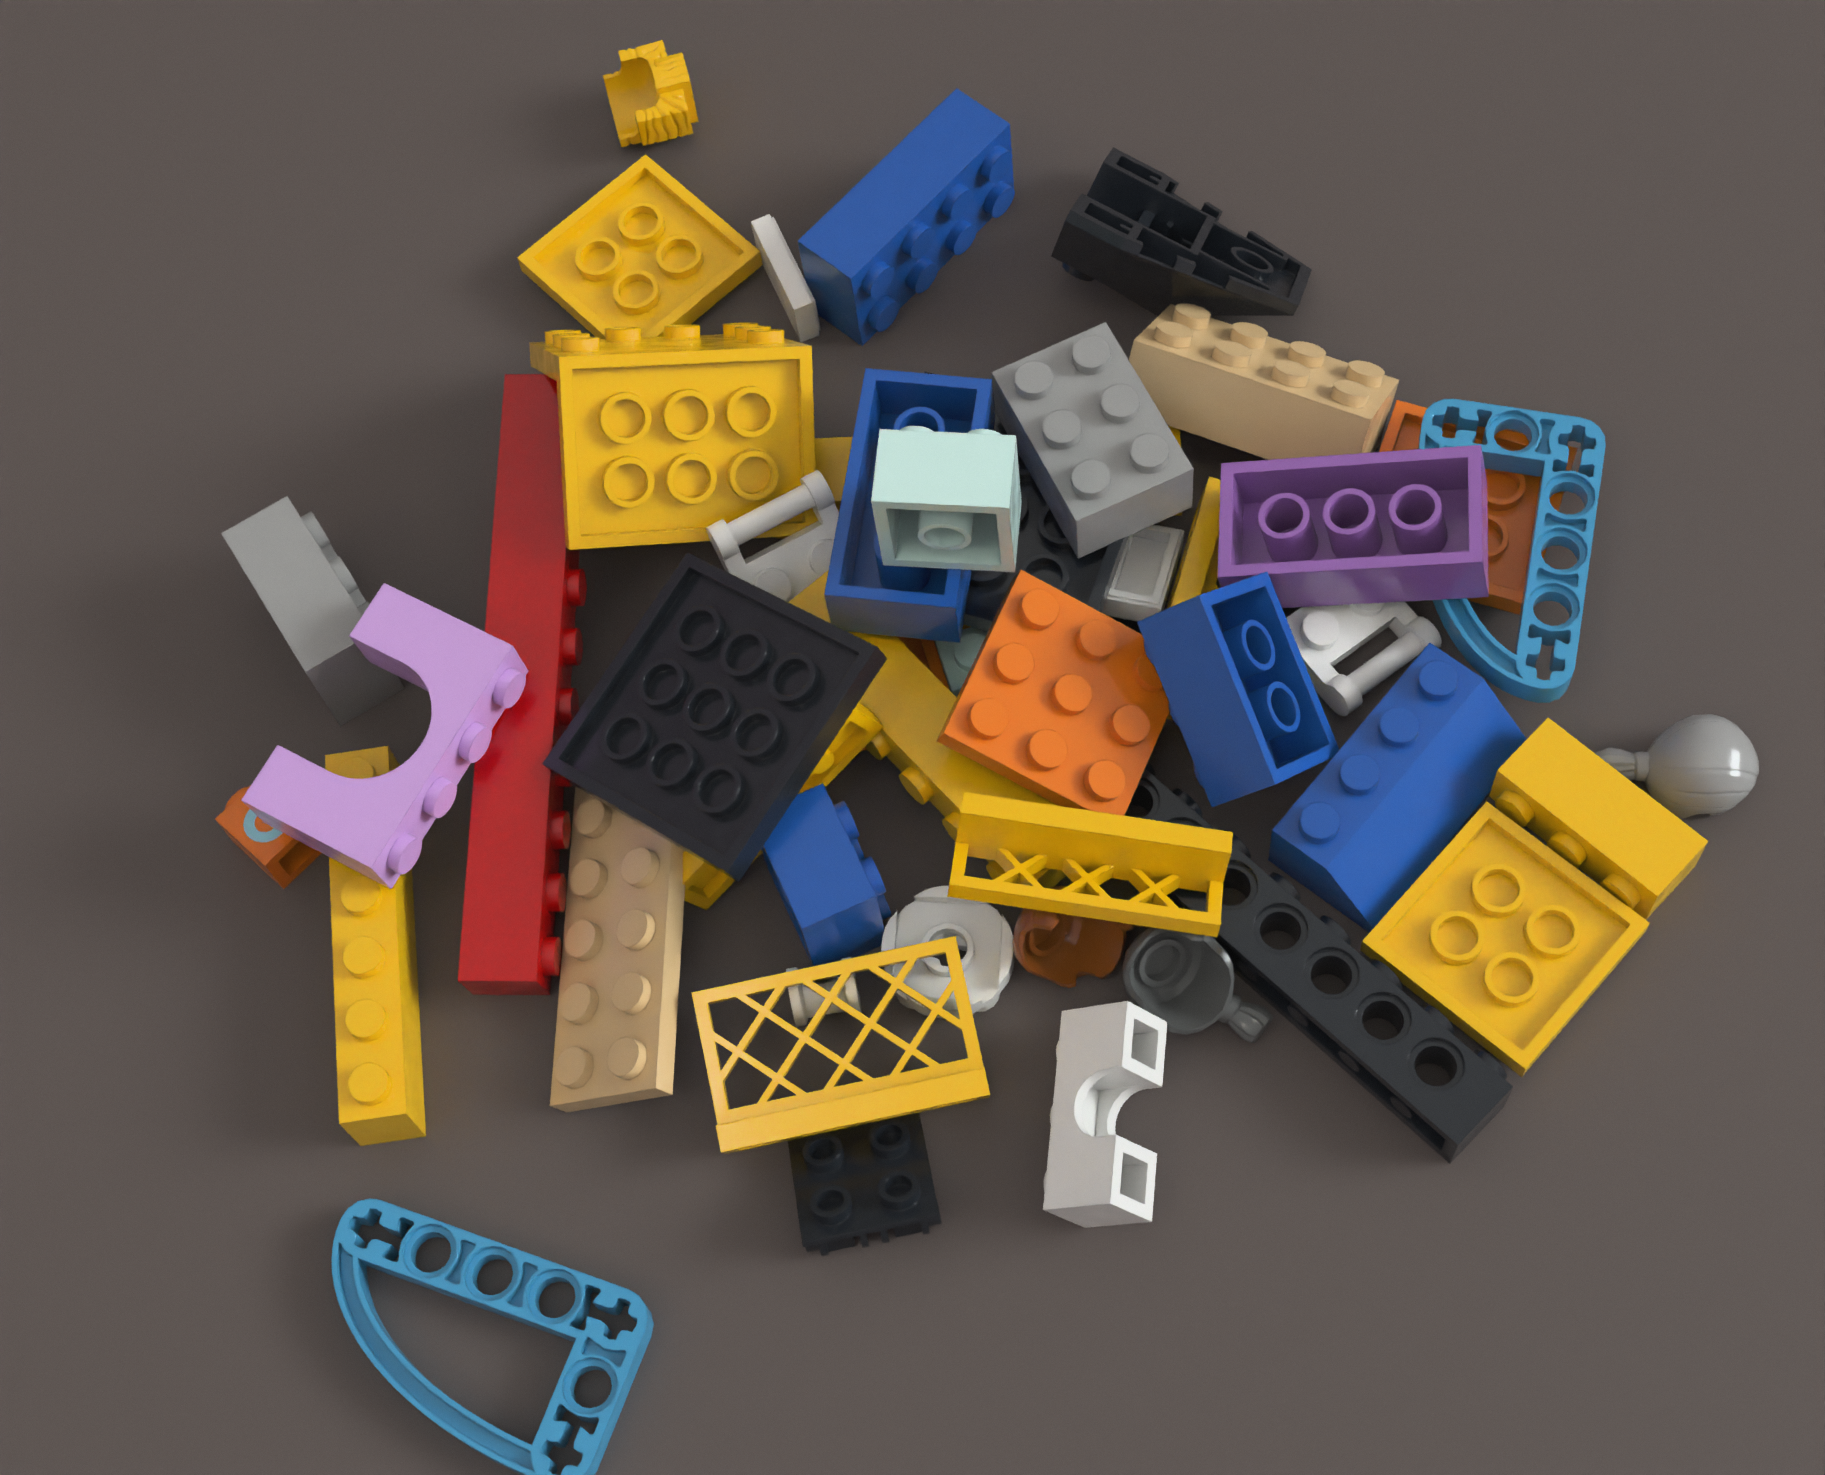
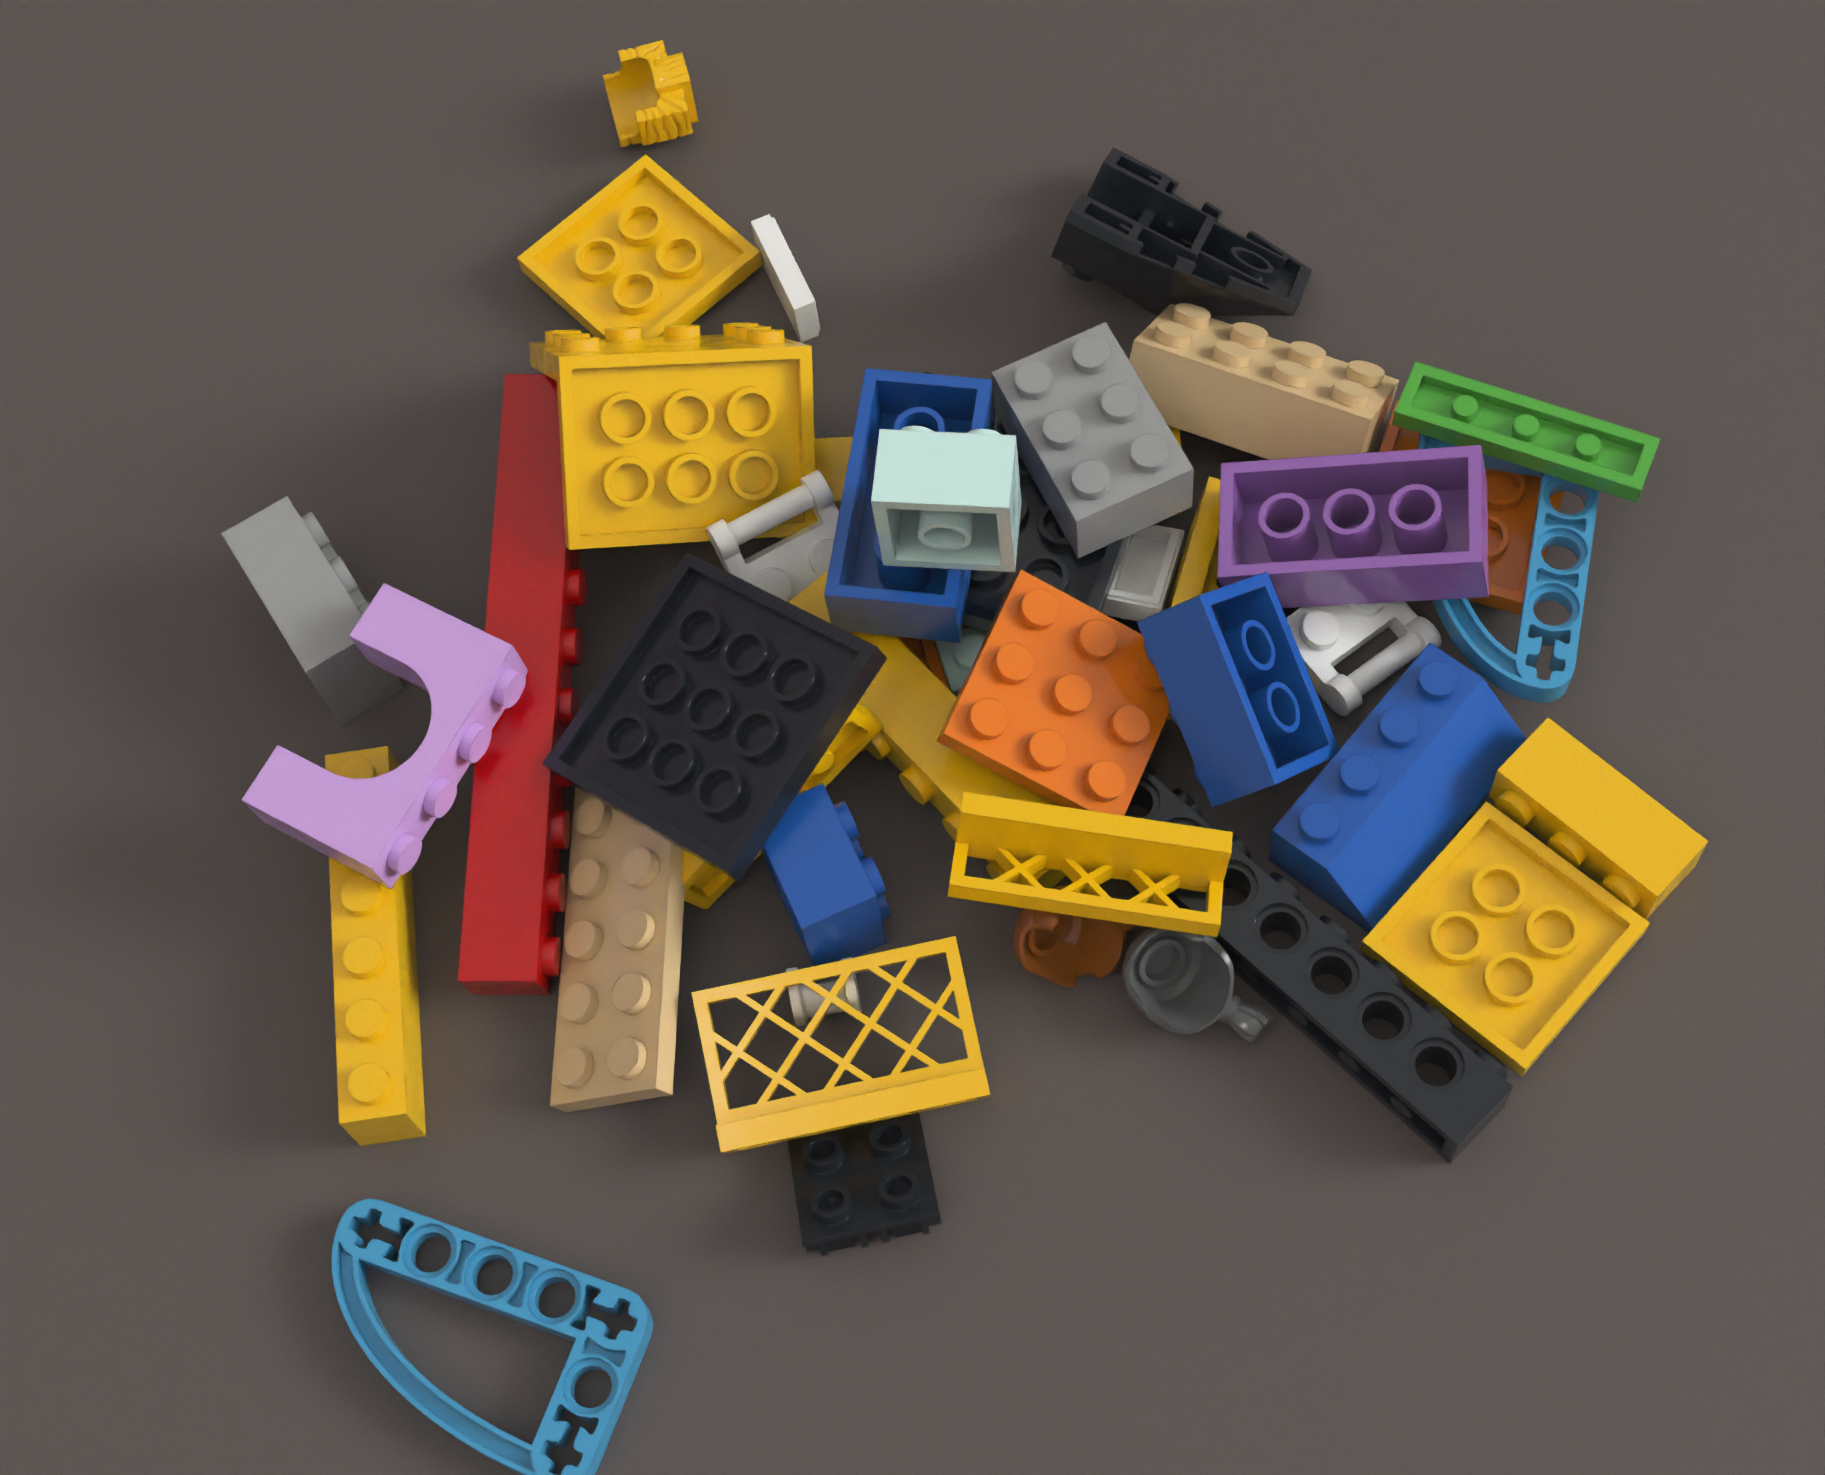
orange brick [215,785,321,889] -> none
blue brick [798,88,1015,346] -> none
white plate [881,886,1015,1019] -> none
white arch [1043,1001,1167,1228] -> none
light grey hair [1596,714,1759,819] -> none
none -> bright green plate [1392,361,1661,503]

